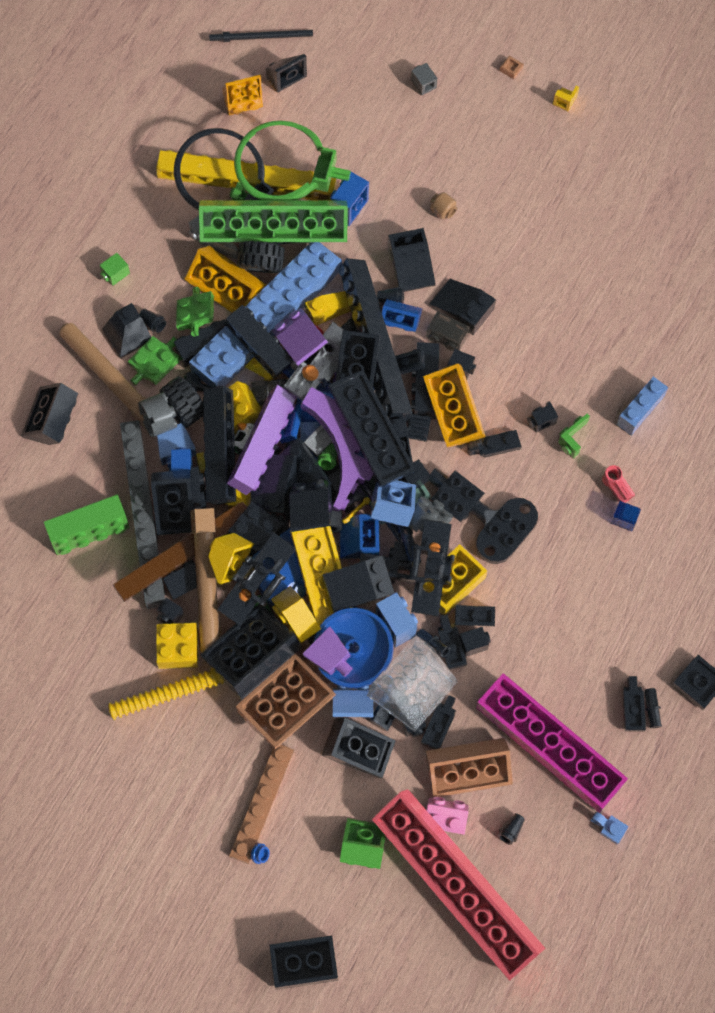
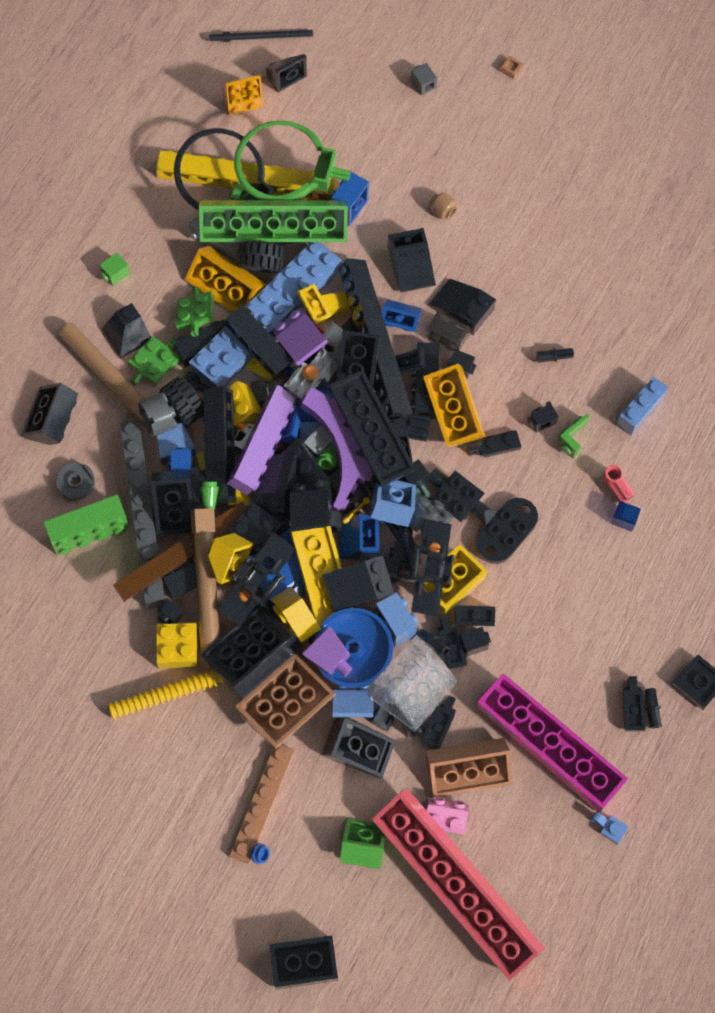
black cone [140,308,166,333] -> none
black cone [377,287,404,303] -> none
black cone [498,813,525,845] -> none
yellow panel [553,85,579,111] -> none
none -> dark grey plate [56,462,95,501]
none -> bright green cone [199,482,219,509]
none -> yellow slope [297,283,332,324]
none -> black axle [536,348,574,363]

